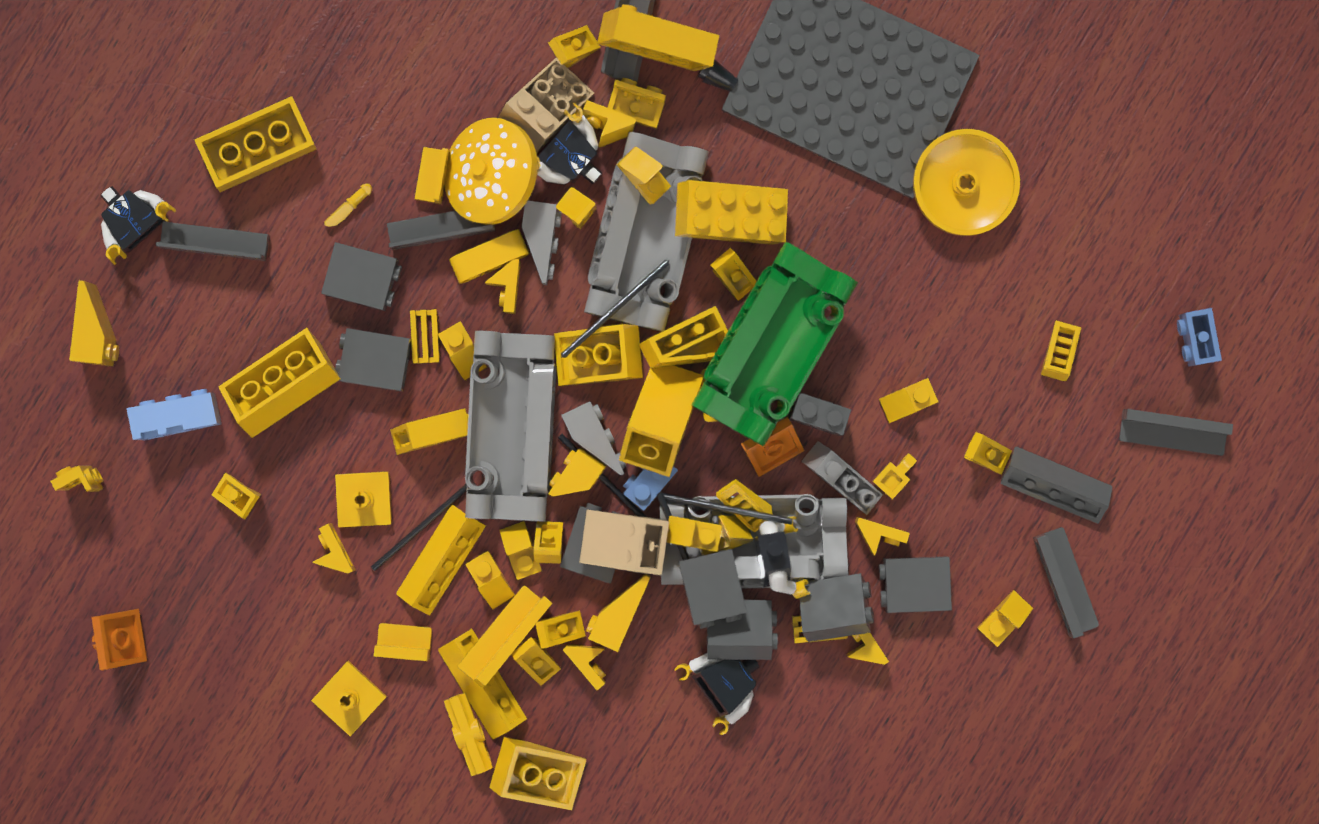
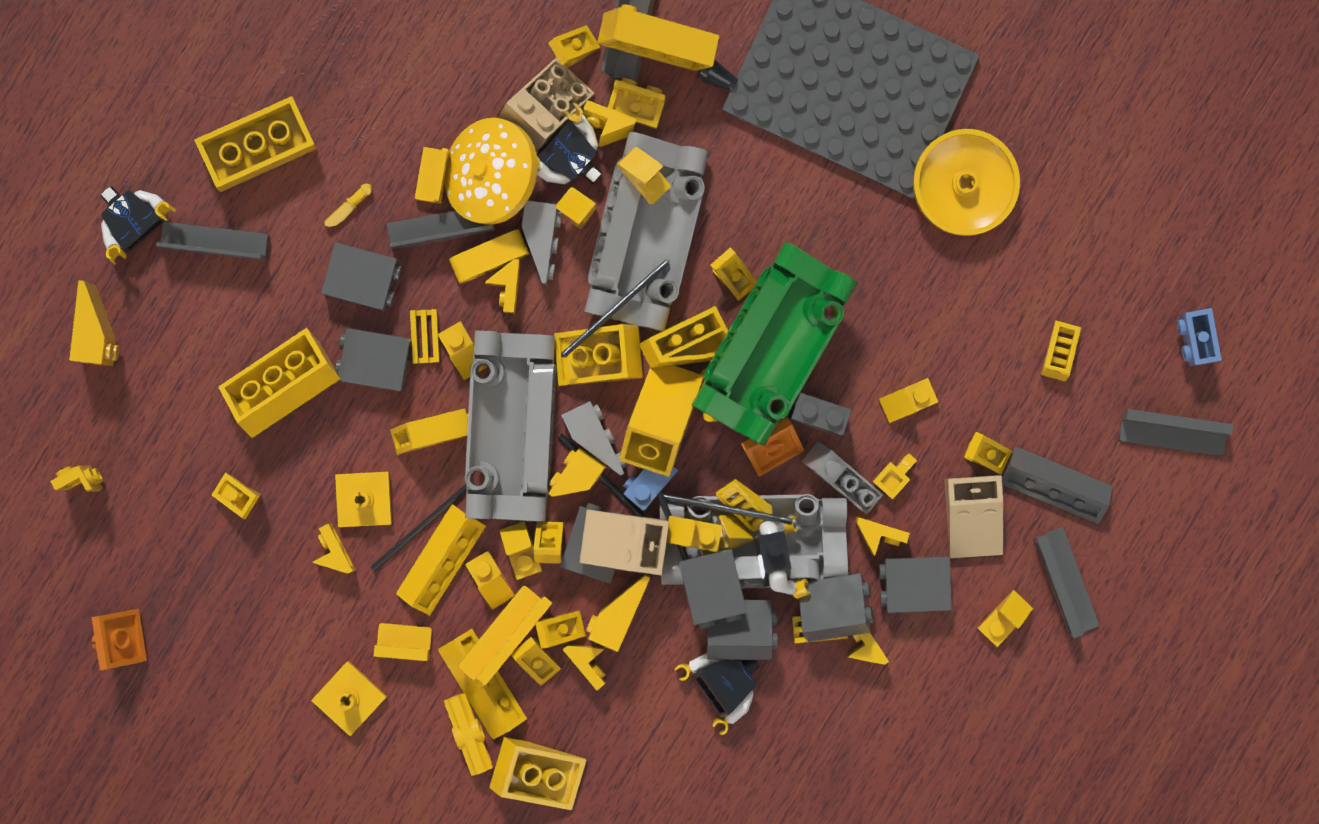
light blue wedge [126,389,222,440] -> none
yellow brick [675,180,788,244] -> none
none -> tan slope [944,475,1003,558]

